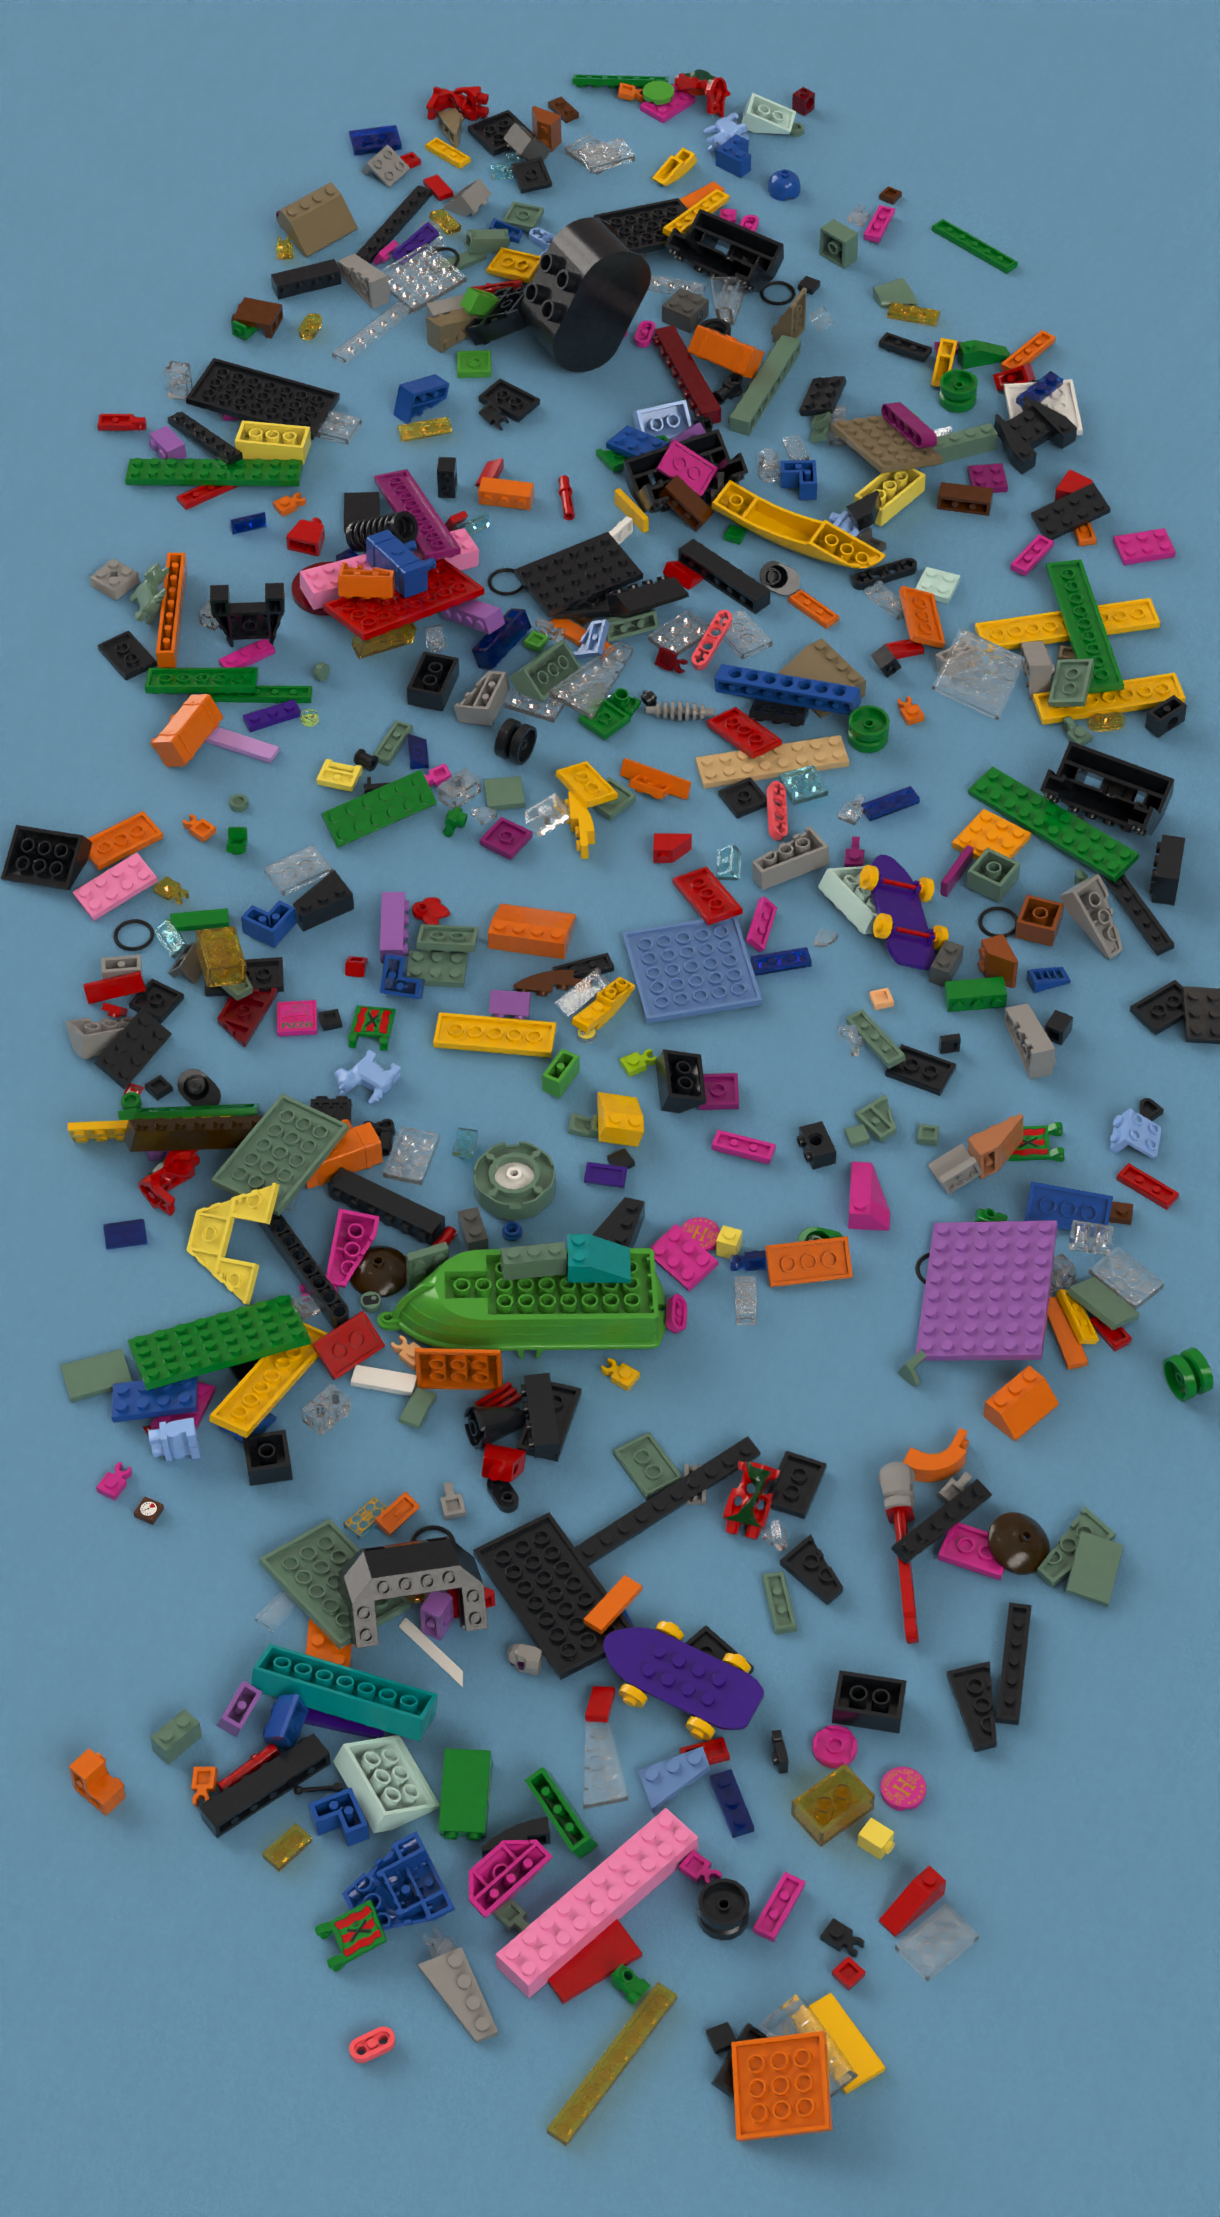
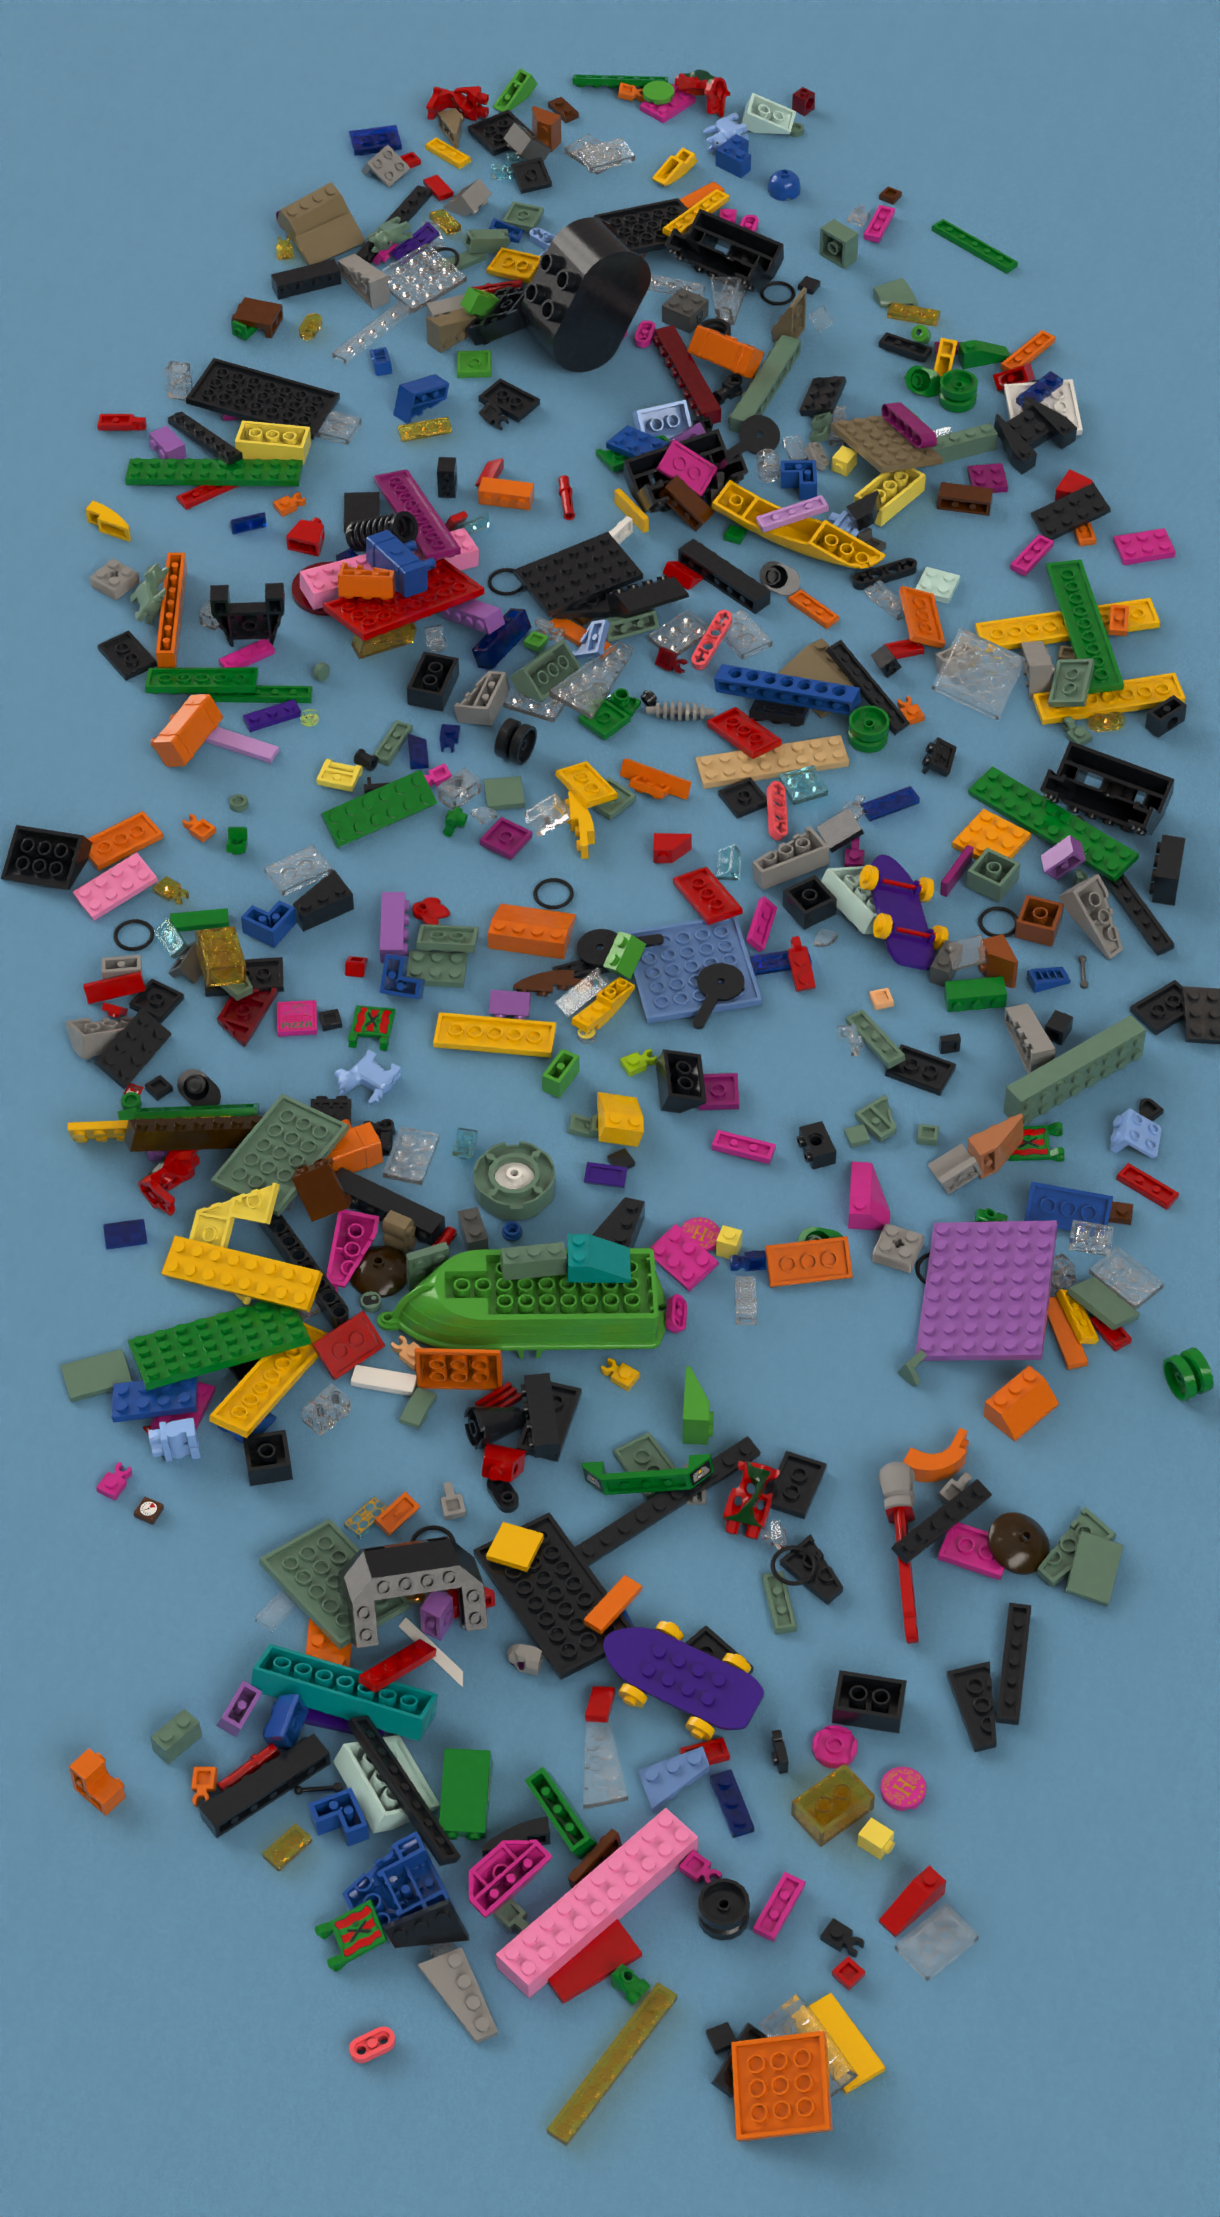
none -> yellow slope [85,501,131,542]
none -> yellow plate [161,1235,323,1313]
none -> reddish brown panel [292,1158,353,1222]
none -> dark tan tile [294,213,366,265]
none -> black plate [347,1715,461,1866]
none -> red plate [359,1639,437,1693]
none -> sand green animal [366,216,413,253]
none -> blue slope [370,347,392,376]
none -> dark tan brick [382,1210,417,1254]
none -> black wing [384,1899,469,1948]
none -> clear blue plate [439,724,461,753]
none -> yellow tile [486,1522,544,1572]
none -> bright green slope [493,68,538,112]
none -> black tyre [533,878,574,909]
none -> reddish brown plate [568,1829,622,1889]
none -> black piece [577,929,664,967]
none -> green slope [582,1454,714,1495]
none -> bright green brick [603,931,646,979]
none -> bright green slope [683,1366,714,1445]
none -> black piece [693,963,745,1029]
none -> black piece [727,415,780,460]
none -> lavender plate [756,495,829,533]
none -> black tyre [770,1545,817,1586]
none -> black brick [782,875,837,930]
none -> red hinge [788,936,816,992]
none -> light grey plate [805,442,829,470]
none -> tile [816,808,864,853]
none -> black tile [826,640,910,735]
none -> light yellow brick [831,446,857,477]
none -> light grey brick [872,1224,924,1273]
none -> green piece [904,365,941,397]
none -> bright green brick [911,325,931,345]
none -> black bracket [922,737,957,777]
none -> clear piece [948,935,987,971]
none -> sand green brick [1003,1015,1146,1125]
none -> medium lavender brick [1041,835,1086,880]
none -> dark grey hinge [1079,955,1088,989]
none -> orange plate [1108,604,1129,636]

